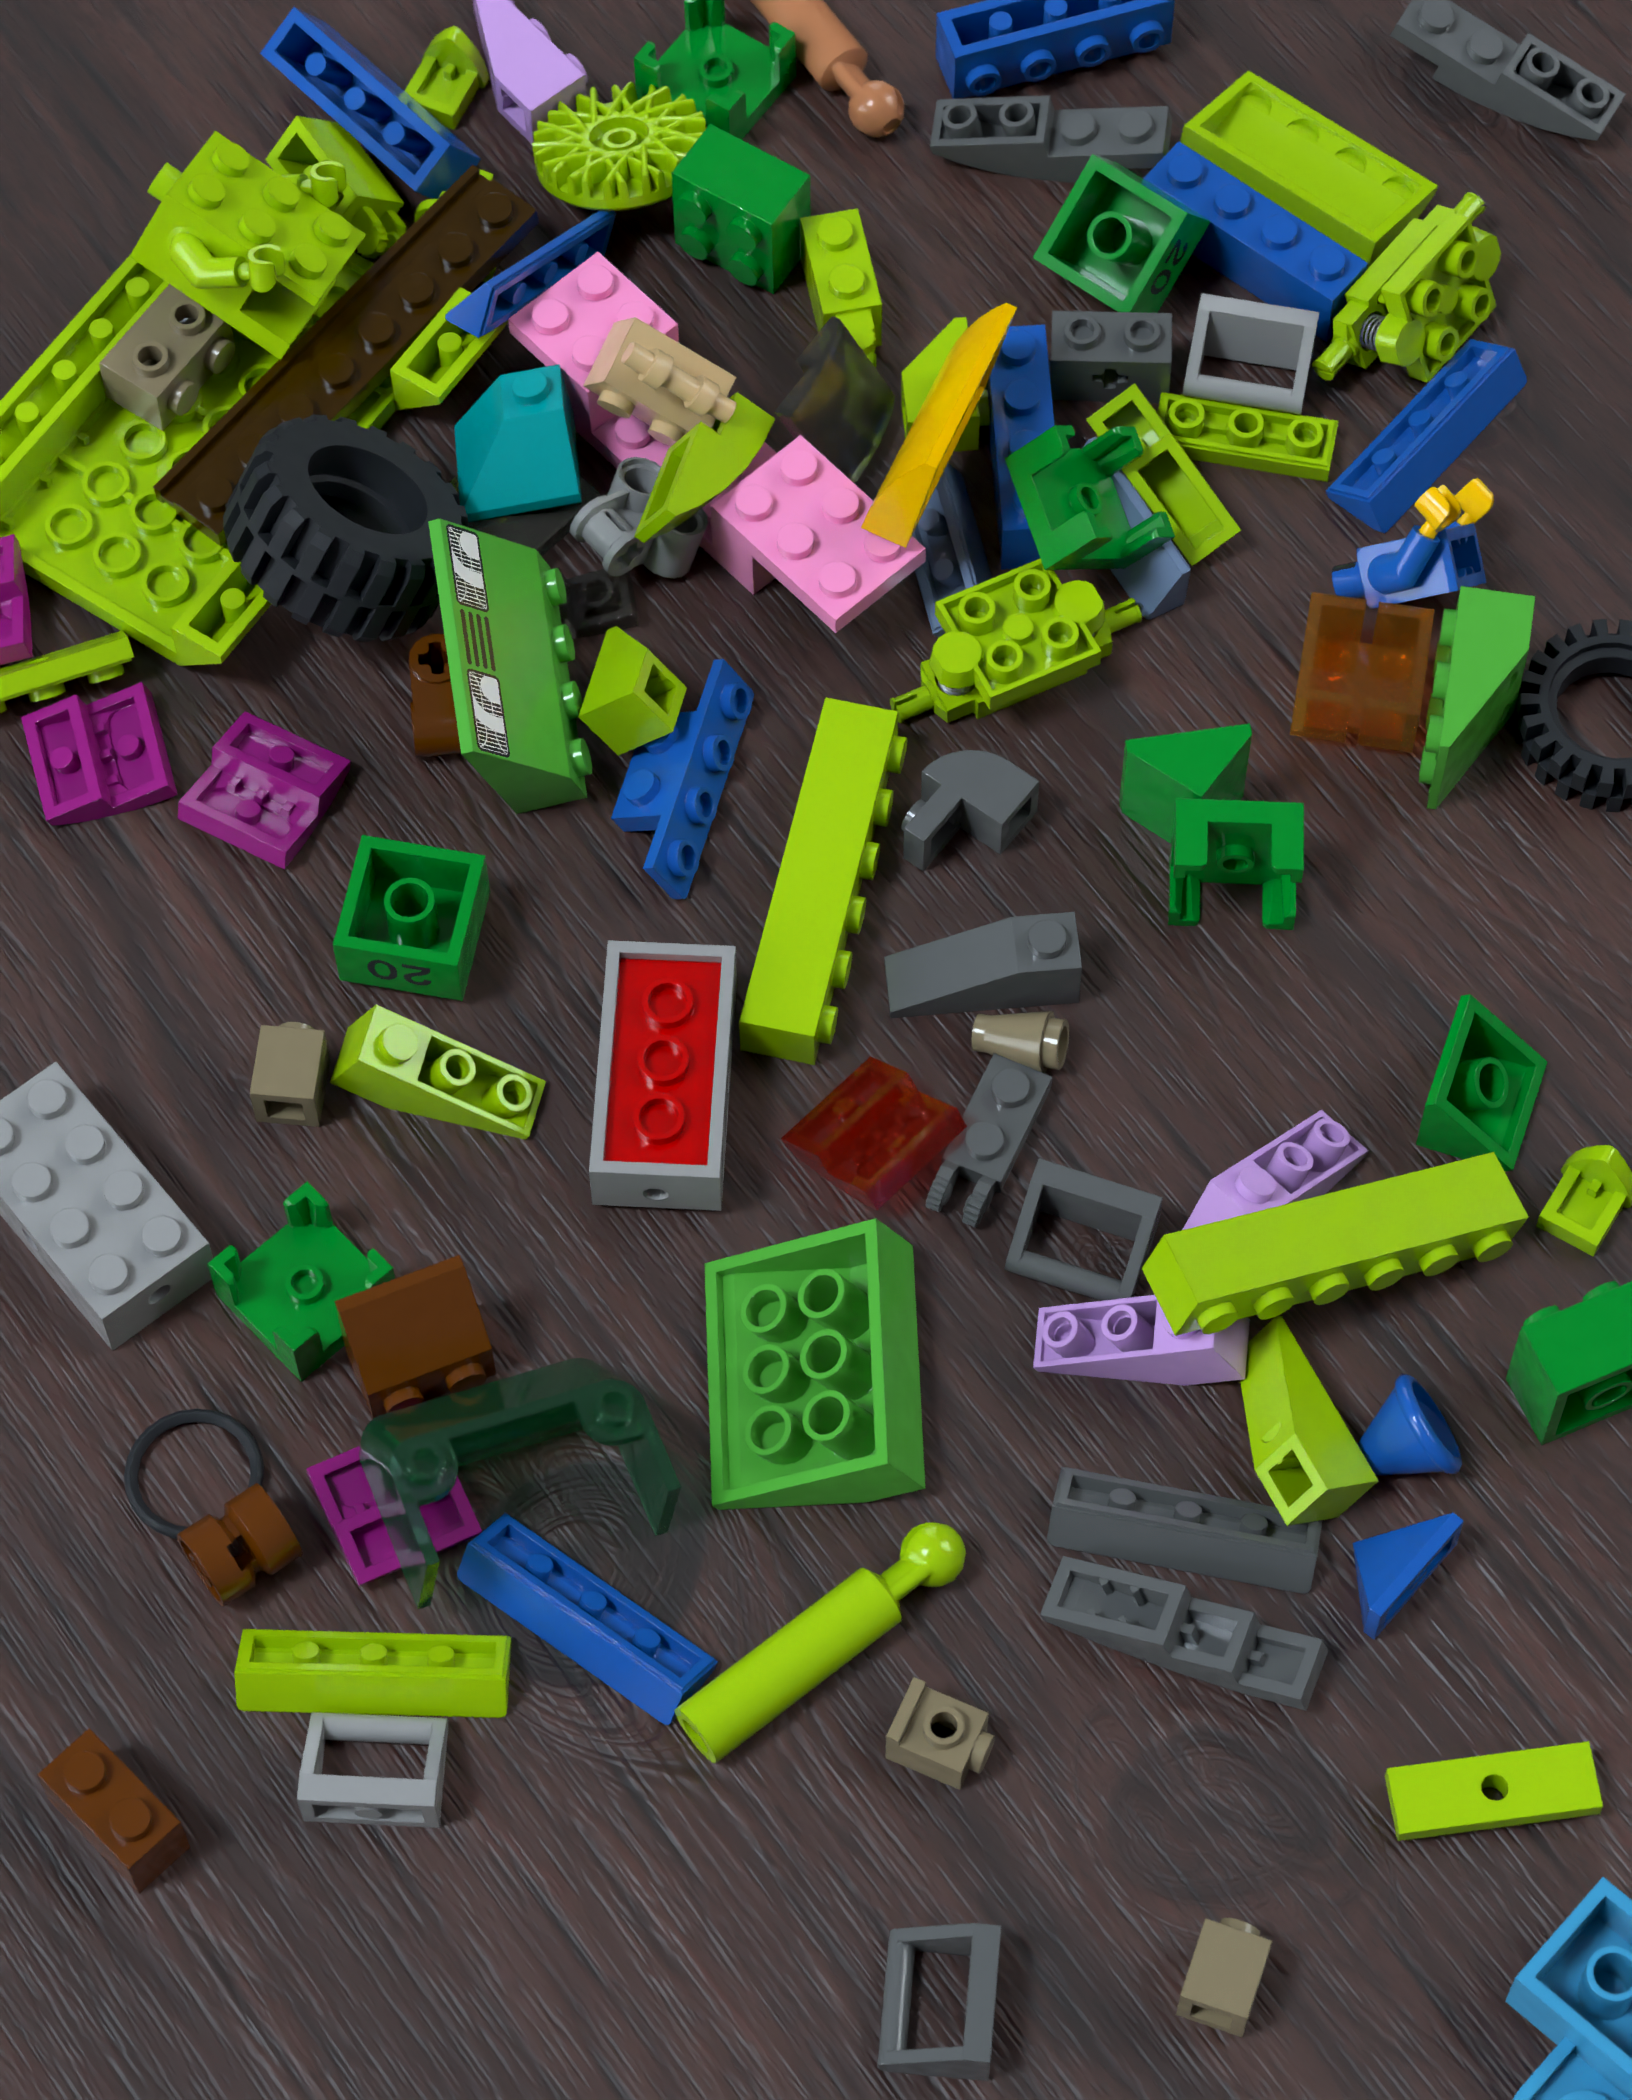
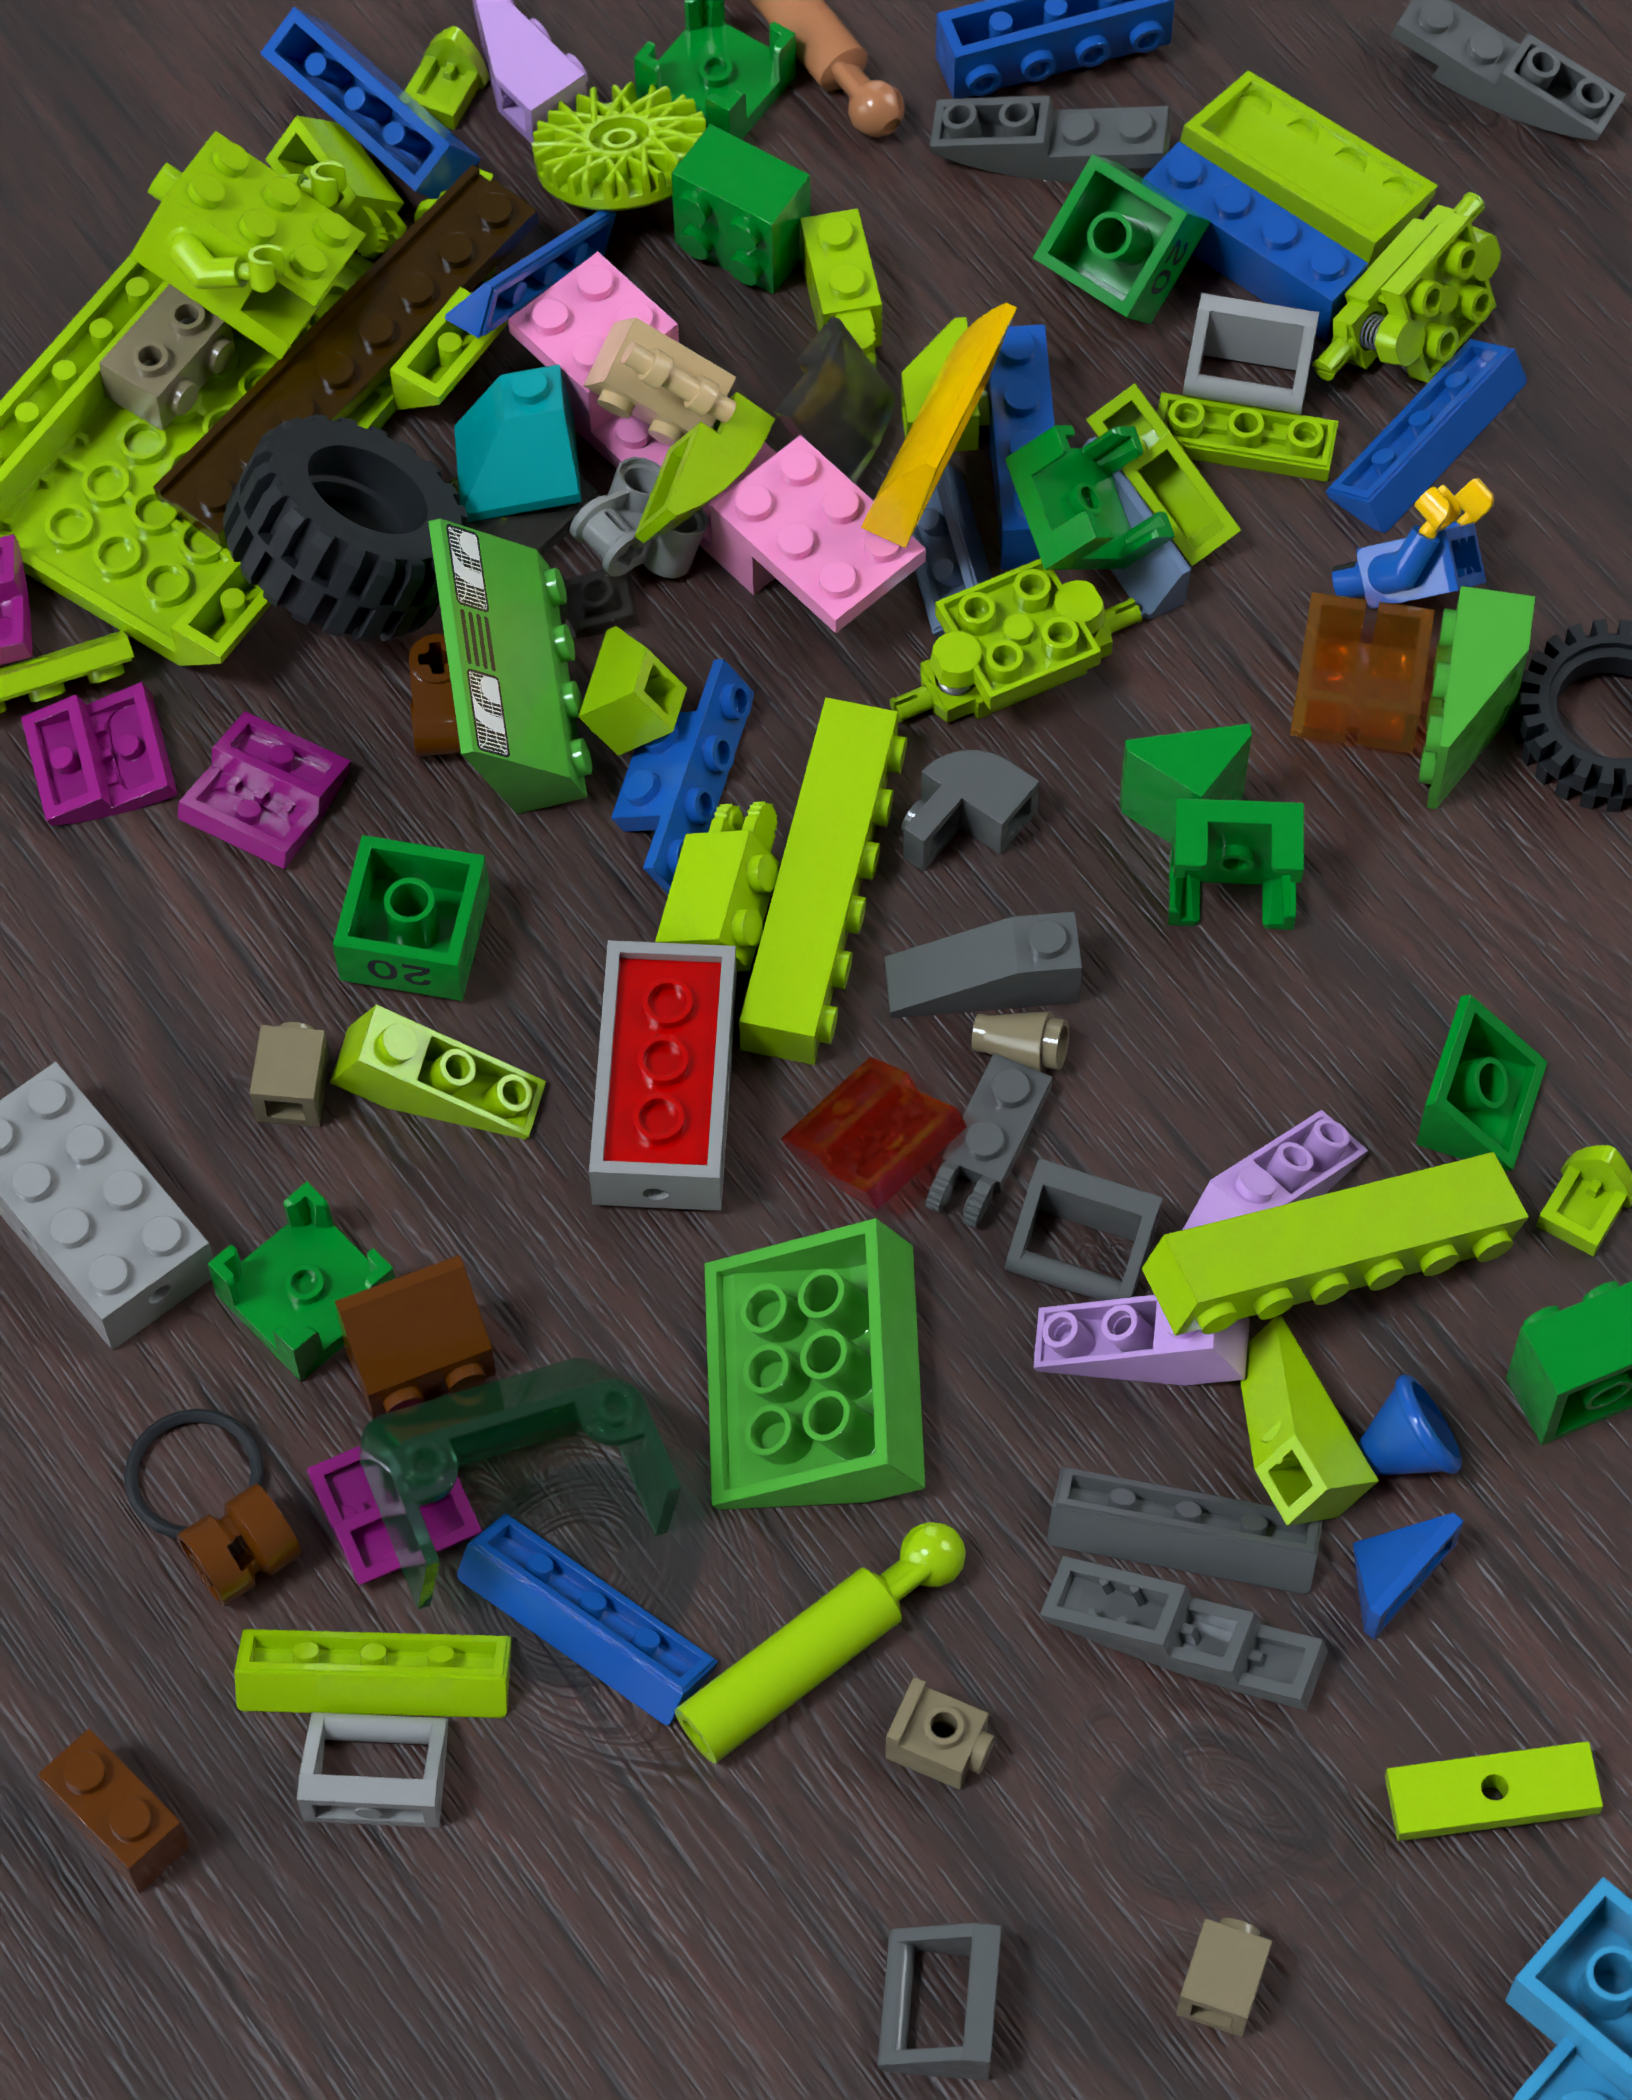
dark grey brick [1050,310,1172,403] -> none
none -> lime hinge [655,801,780,972]

